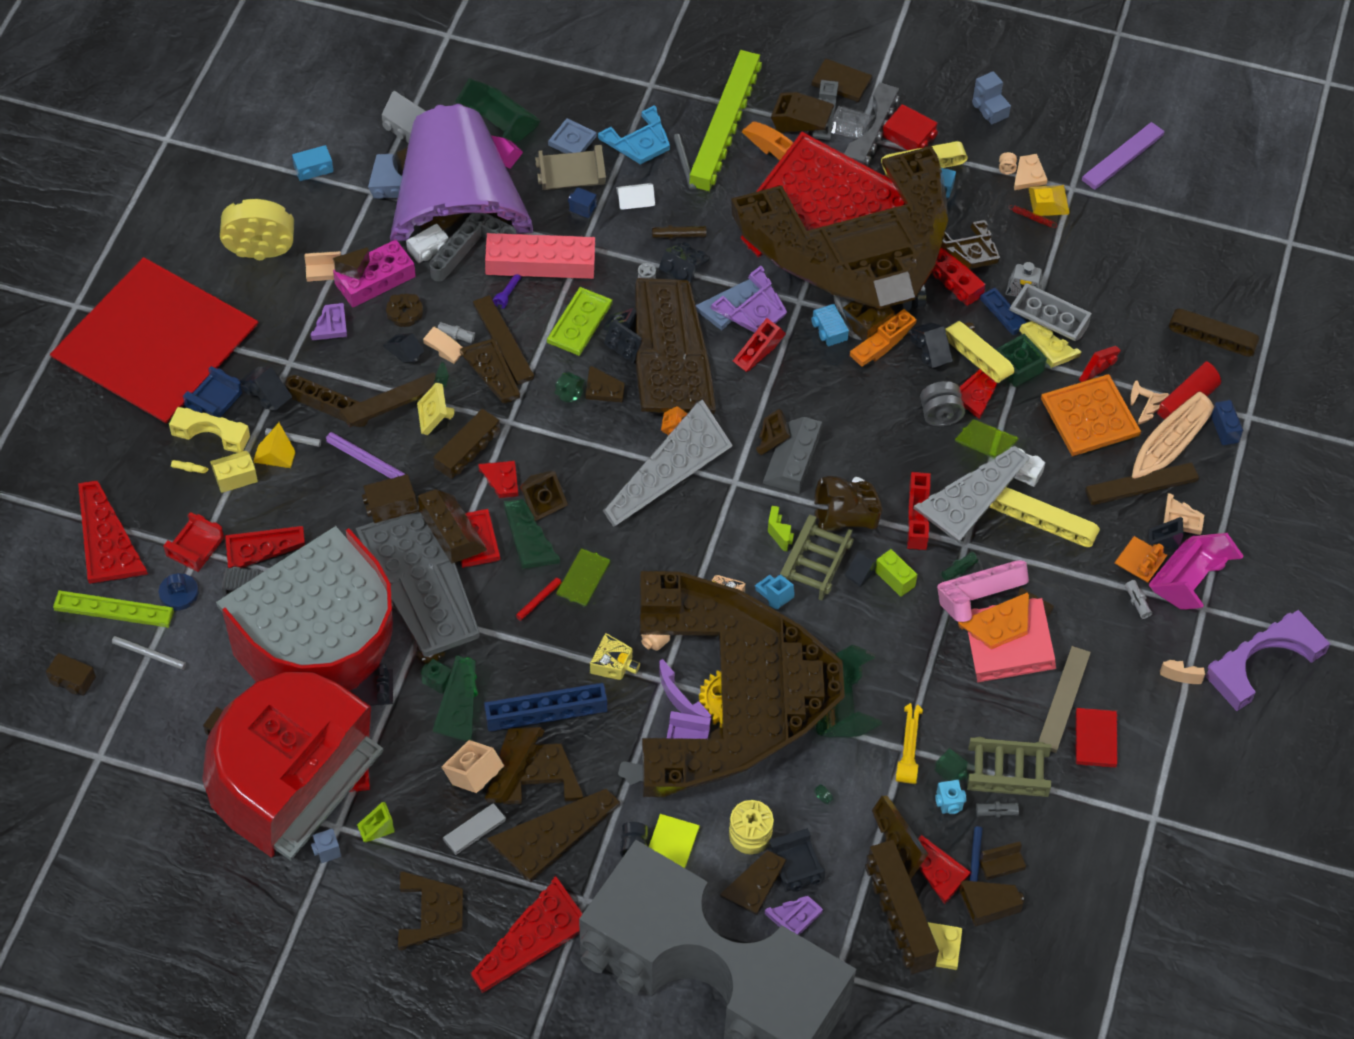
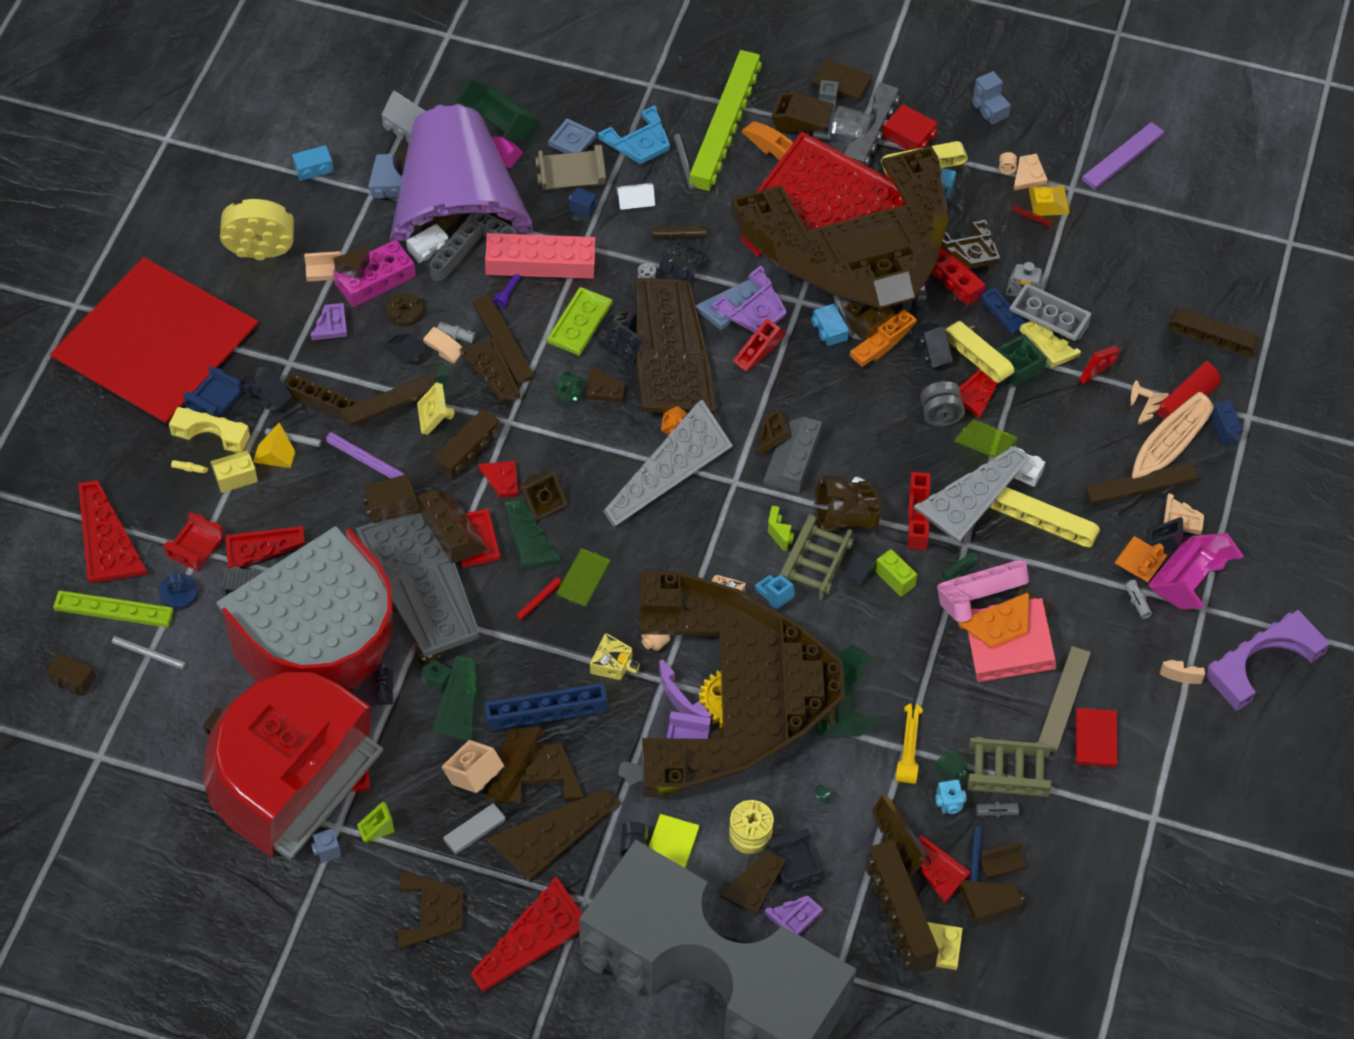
orange plate [1041,374,1141,456] -> none

